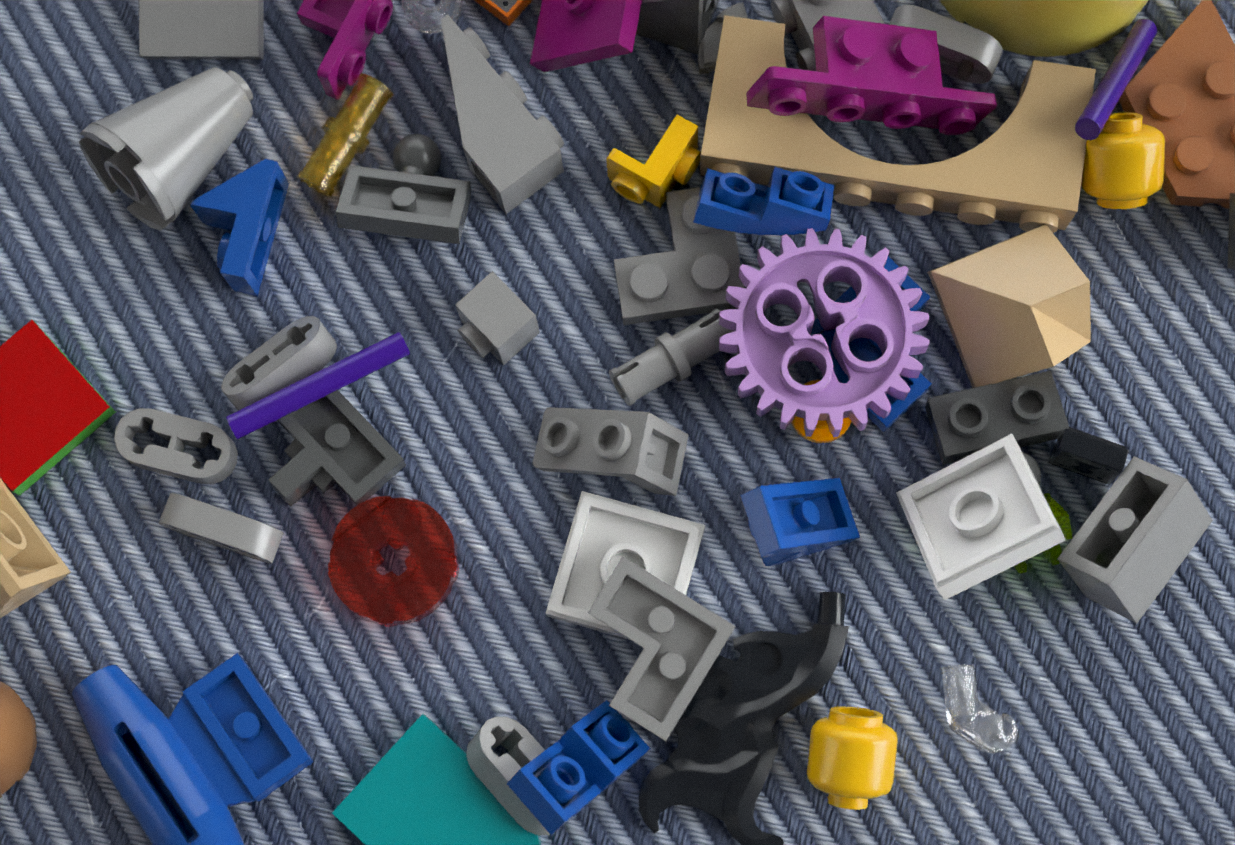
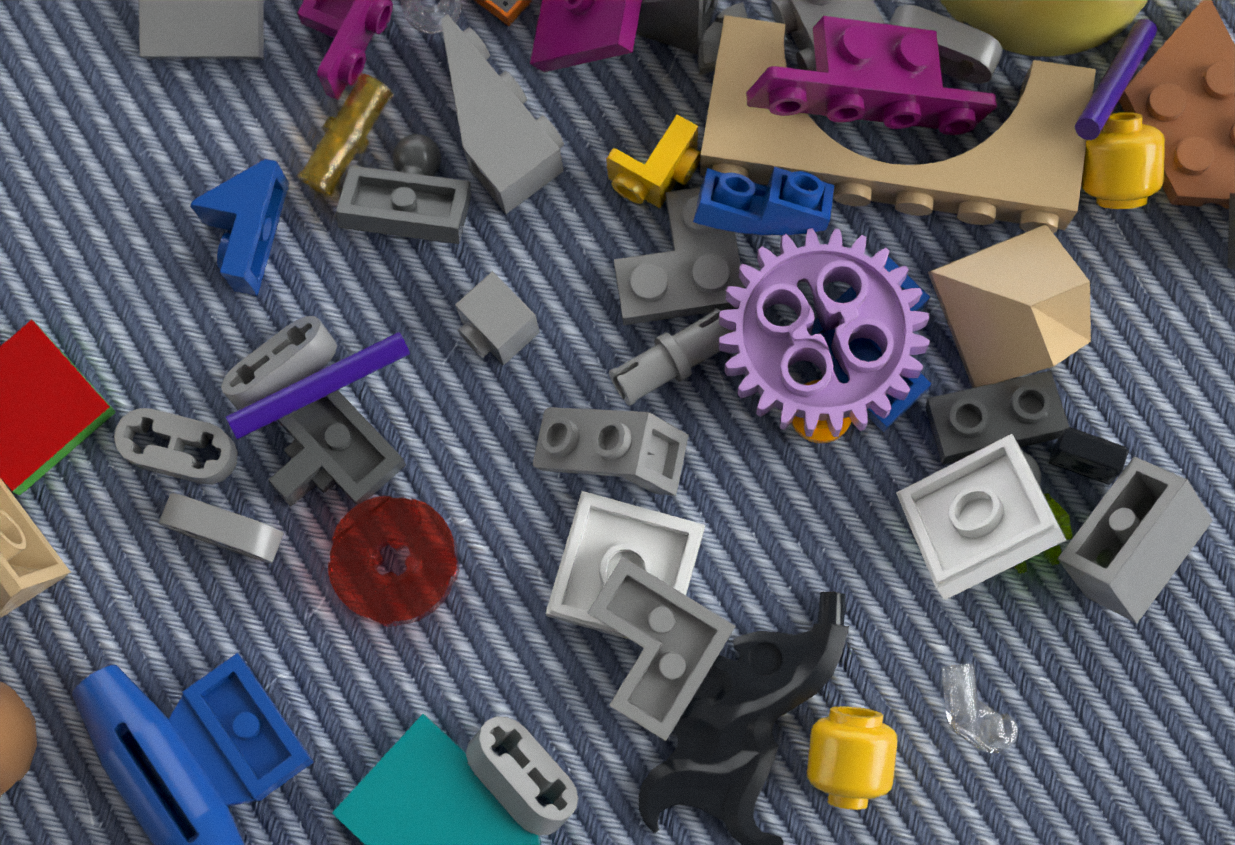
light grey cone [79,67,253,231] -> none
blue slope [507,700,651,835] -> none
blue slope [741,478,860,566] -> none

